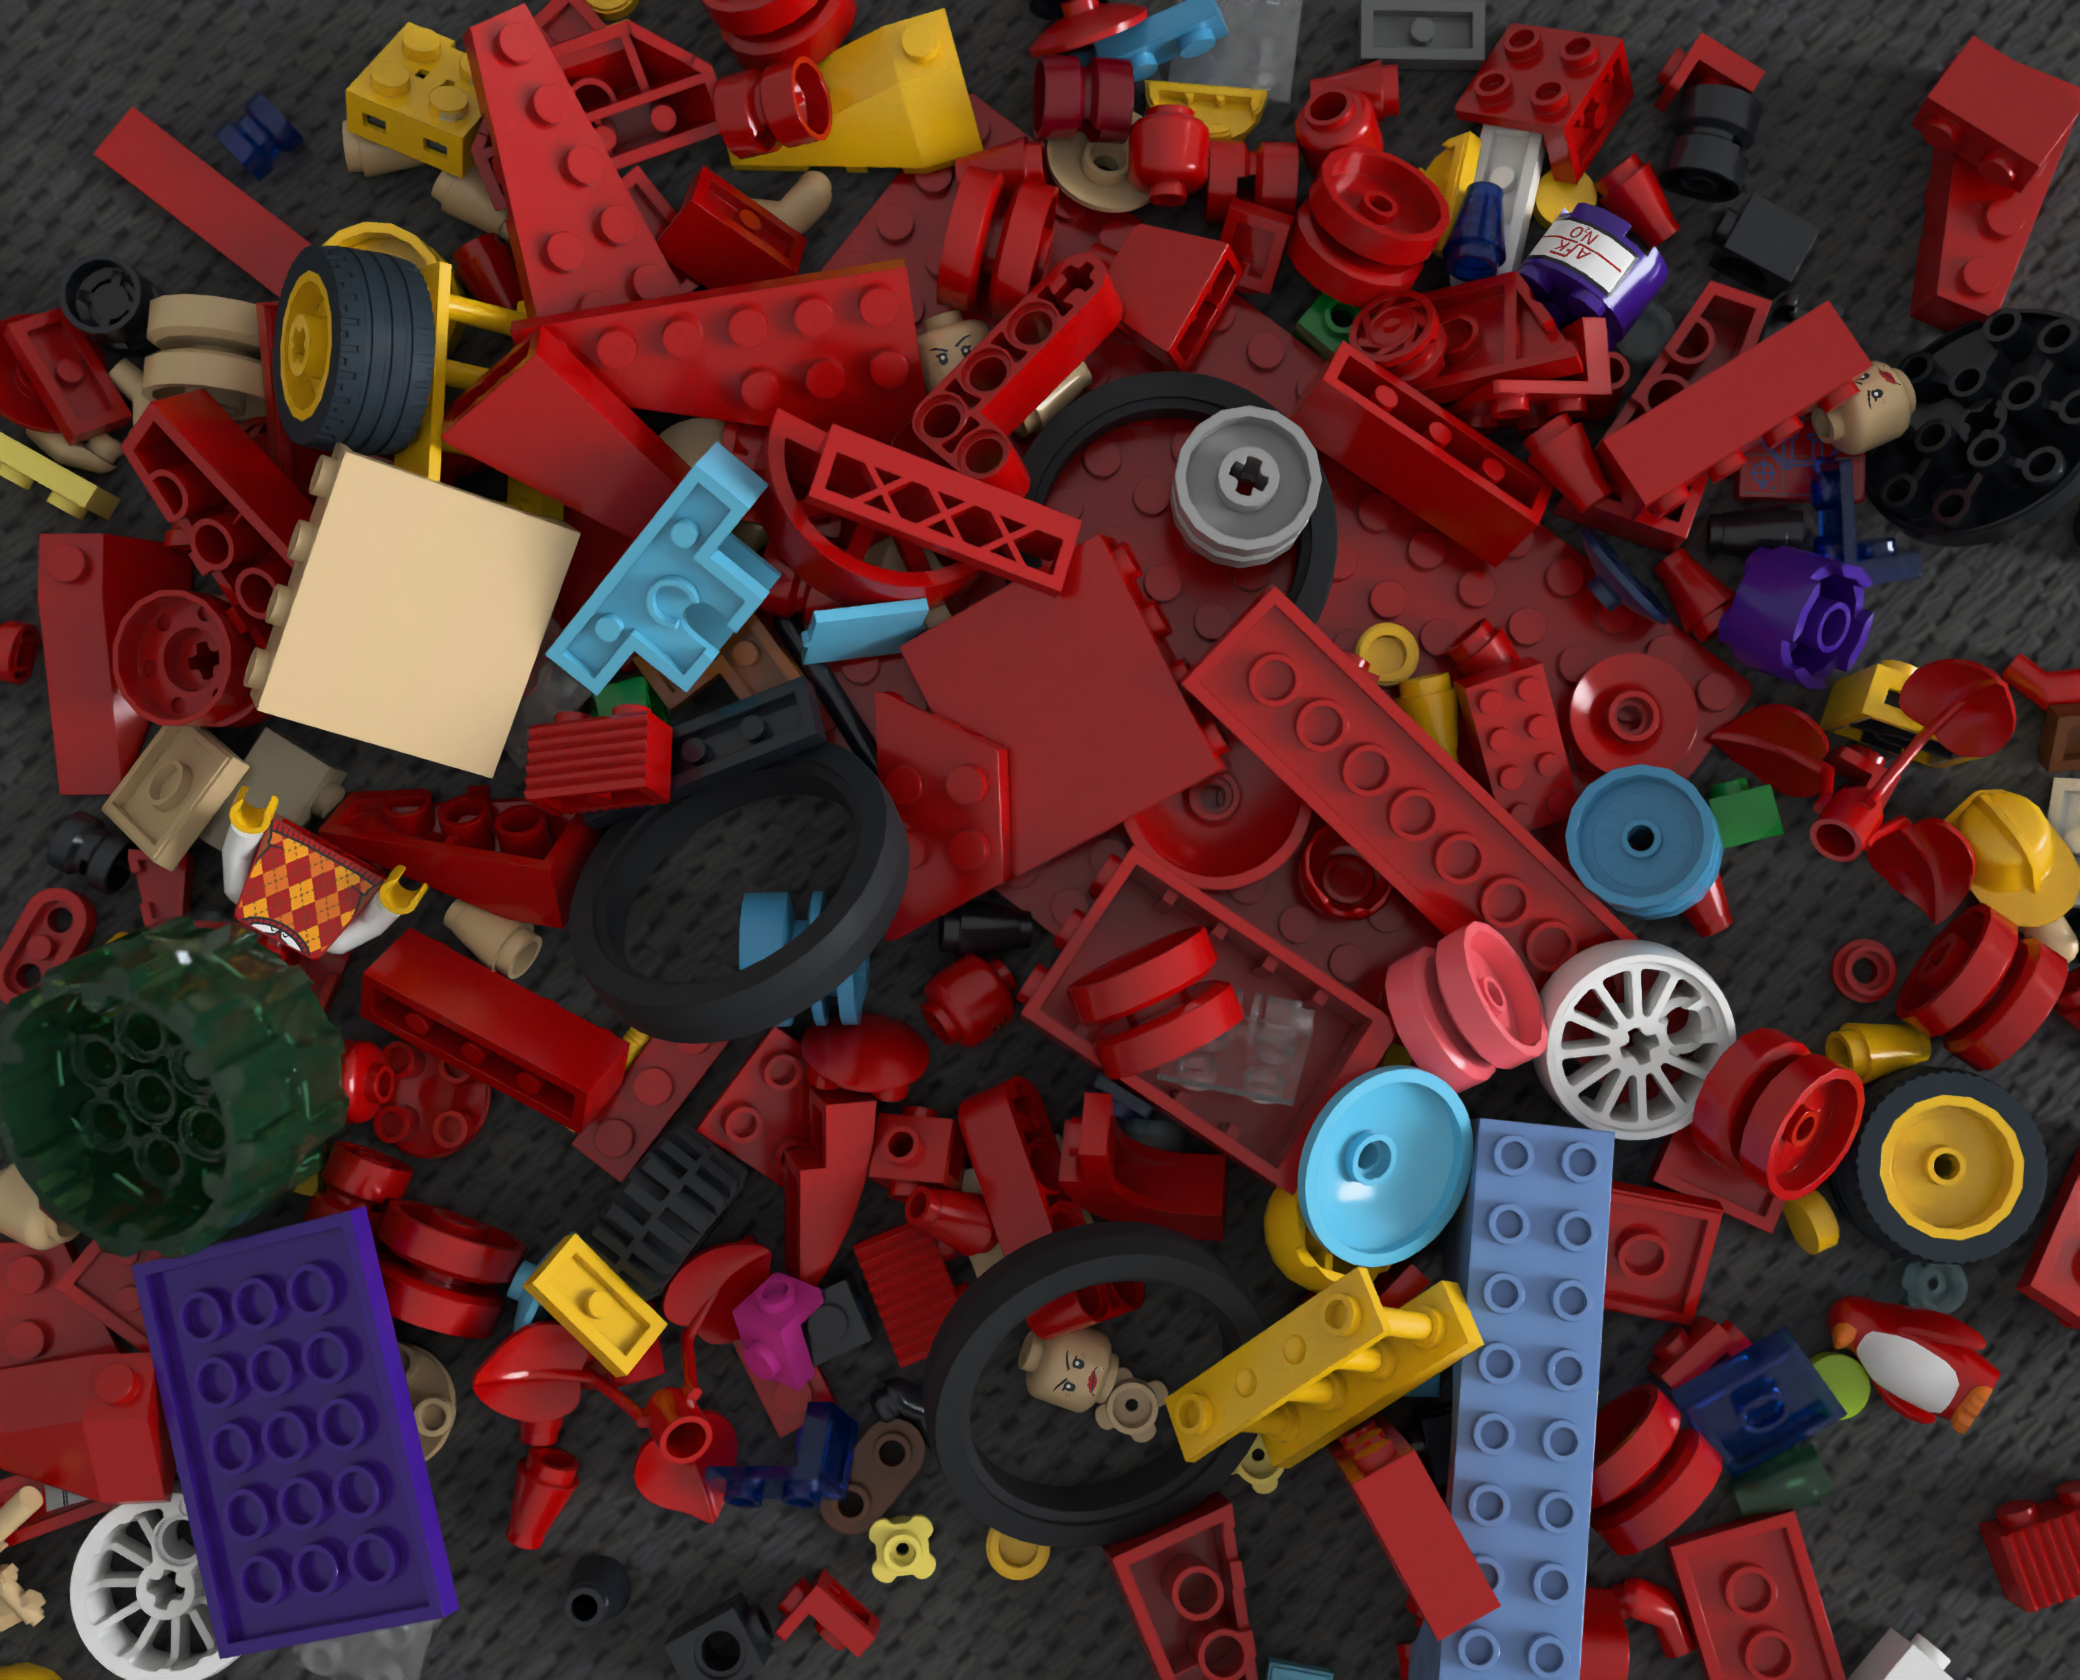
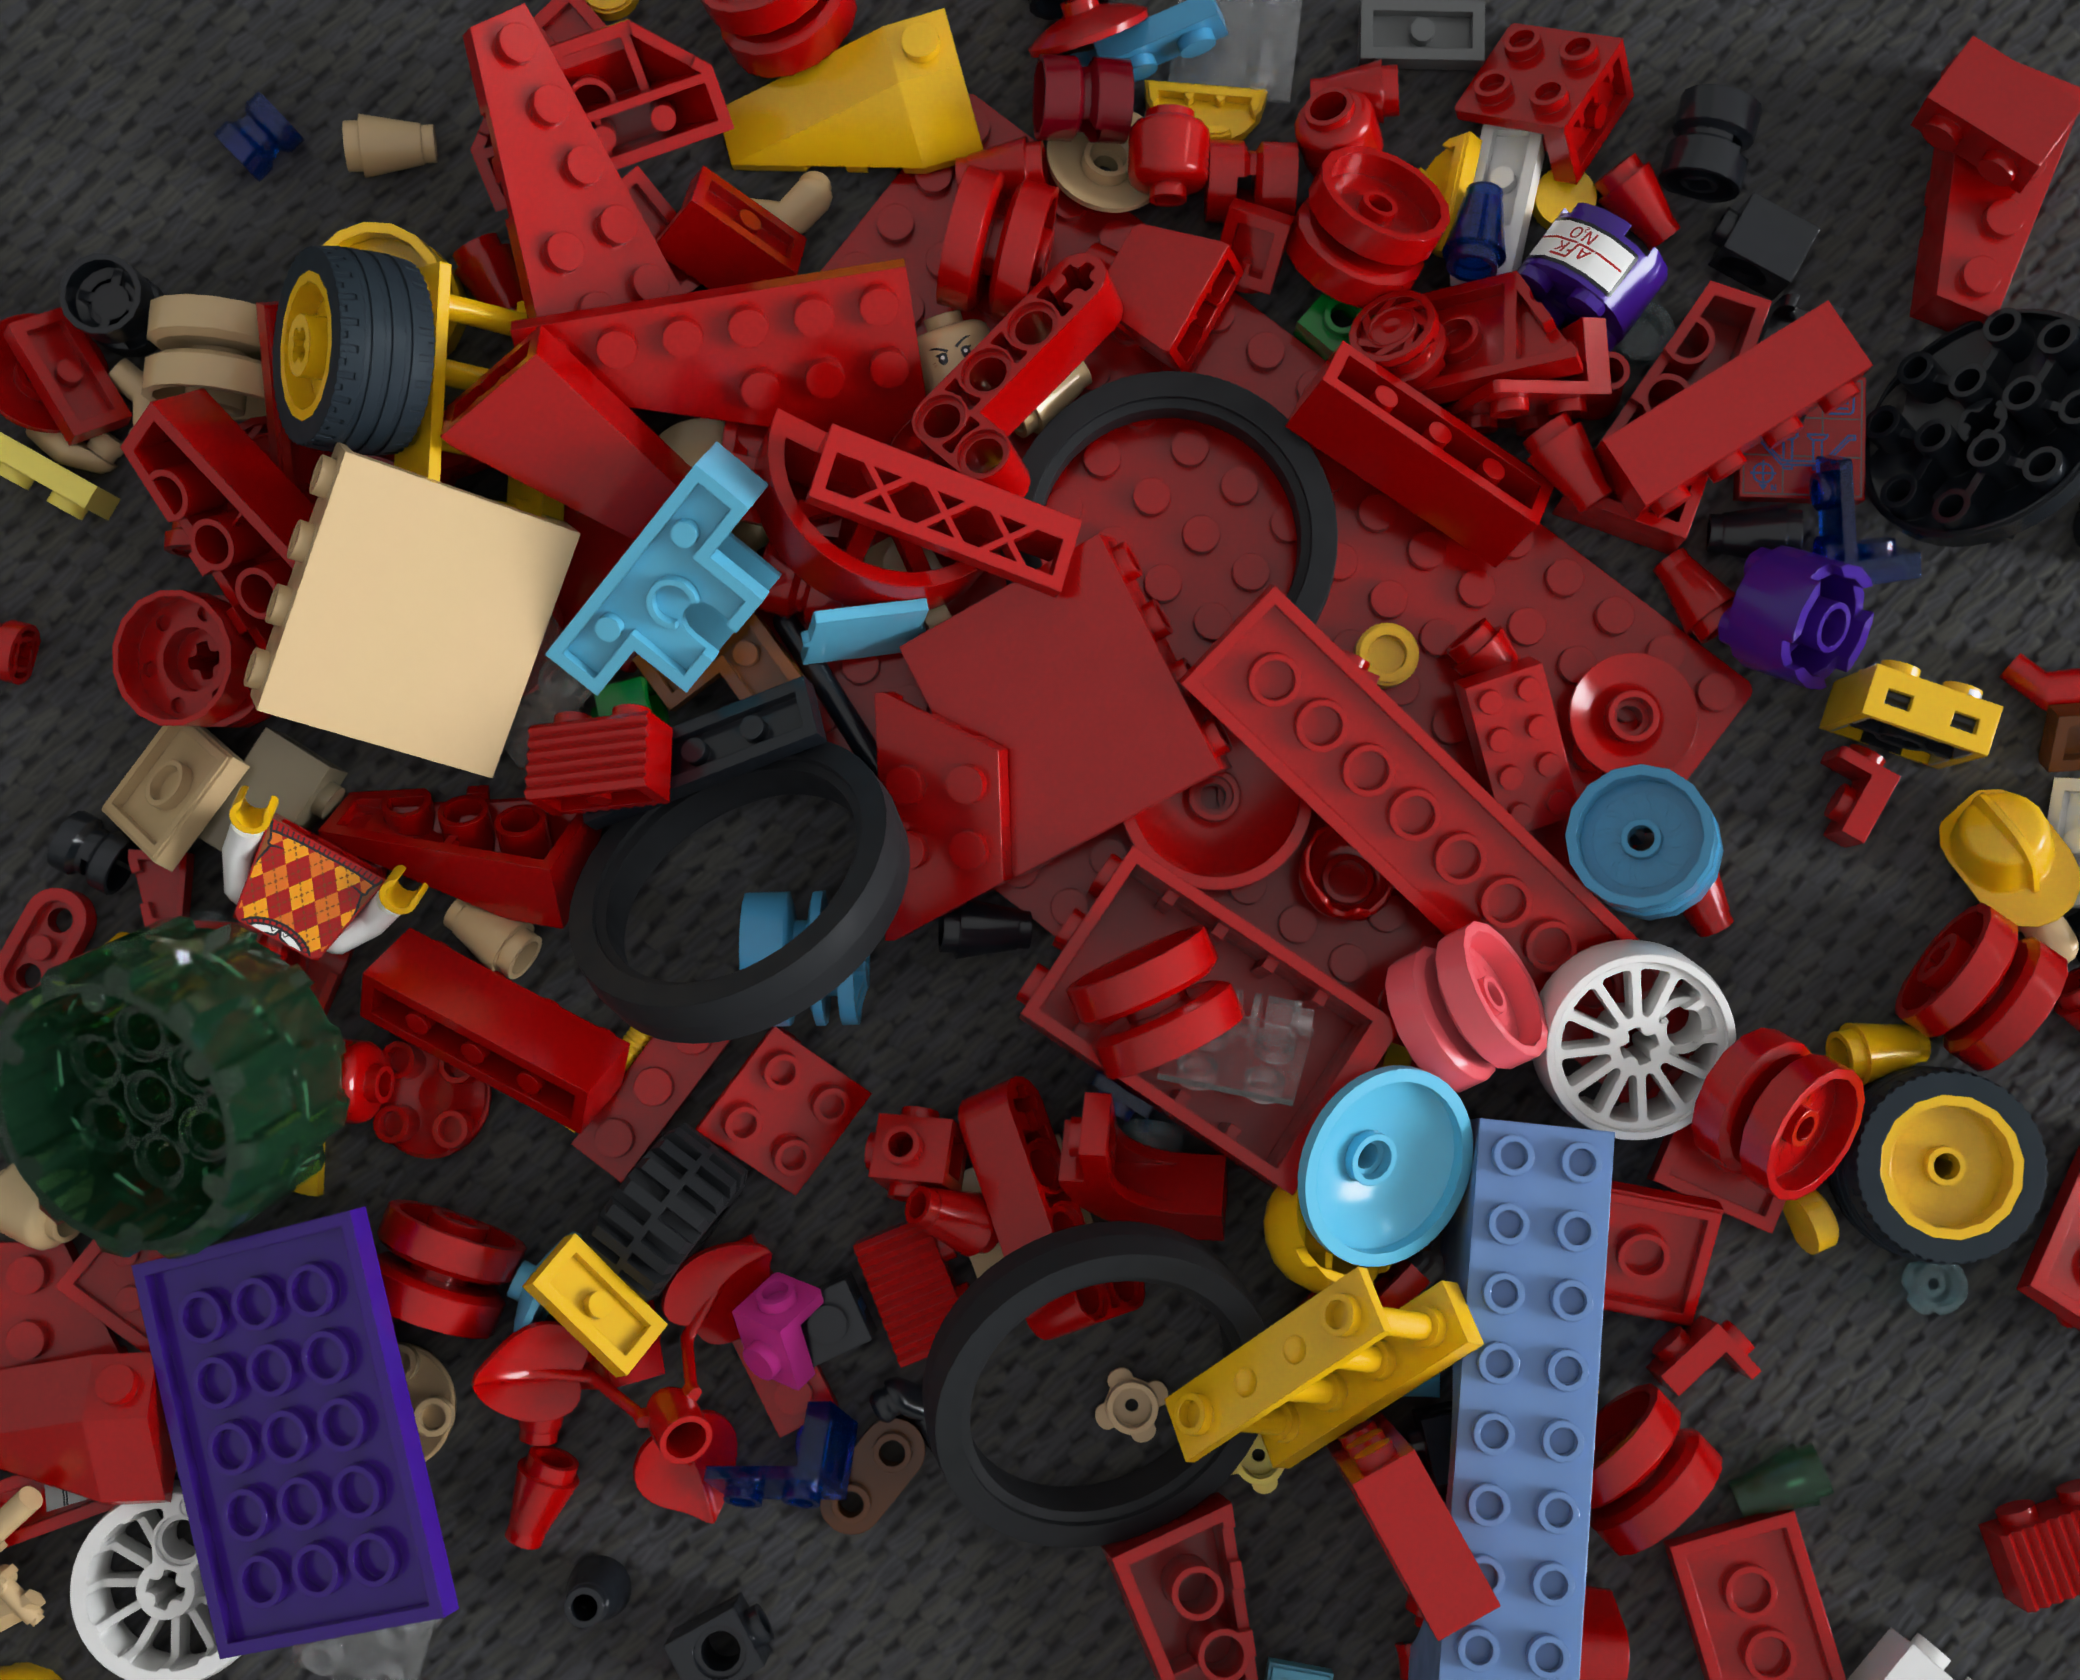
red wedge [38,533,194,795] -> none
red tile [93,106,313,299] -> none
red wheel [302,1141,415,1254] -> none
yellow piece [345,22,483,179] -> none
tan cone [431,163,510,244] -> none
red wheel [713,56,833,159] -> none
red bracket [774,1569,881,1658] -> none
red slope [784,1085,877,1287] -> none
red dish [801,1012,930,1102] -> none
light yellow plate [869,1514,936,1583] -> none
red head [920,953,1017,1048] -> none
yellow tile [986,1527,1051,1580] -> none
tan head [1018,1327,1119,1413] -> none
light grey wheel [1170,405,1322,568] -> none
yellow cone [1395,672,1459,762] -> none
dark blue dish [1580,525,1672,625] -> none
red arm [1610,1577,1696,1658] -> none
red bracket [1654,32,1766,112] -> none
clear blue tile [1671,1326,1847,1478] -> none
green plate [1705,777,1784,849] -> none
red plant [1710,659,2017,925] -> none
lime tile [1799,1351,1870,1420] -> none
tan head [1811,361,1916,456] -> none
animal [1826,1295,2001,1434] -> none
red plate [1830,939,1897,1003] -> none

